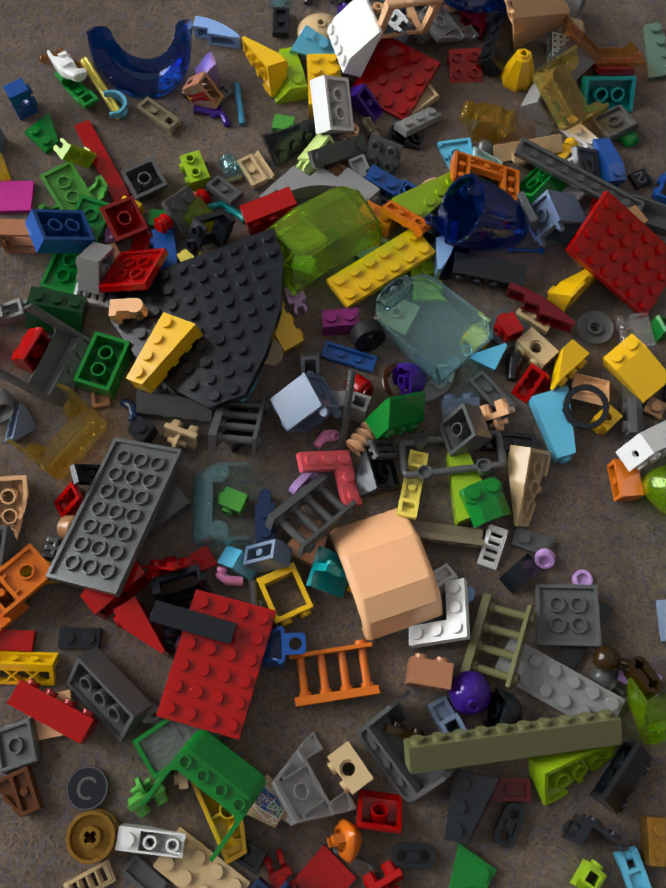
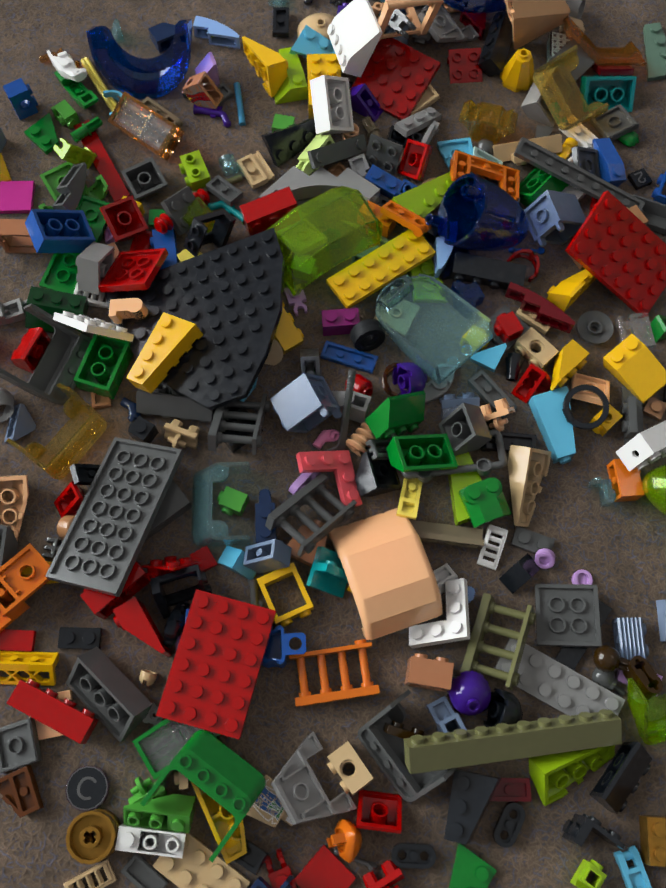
black tile [149,600,238,645] -> none
bright pink arm [215,566,243,586] -> none
dark grey tile [517,191,539,231] -> none
none -> bright green brick [51,99,80,129]
none -> dark grey slope [52,162,87,210]
none -> white plate [53,311,134,342]
none -> green axle [70,117,103,143]
none -> brick [108,91,185,162]
none -> clear light blue slope [110,19,124,45]
none -> bright green slope [123,794,196,833]
none -> tan hinge [139,669,157,686]
none -> dark blue slope [148,22,188,53]
none -> green slope [386,434,458,472]
none -> red slope [397,139,433,181]
none -> light grey piece [421,120,440,145]
none -> clear blue brick [451,280,485,319]
none -> red helmet [506,249,540,282]
none -> clear light blue bracket [586,477,616,507]
none -> sand blue brick [612,618,649,660]

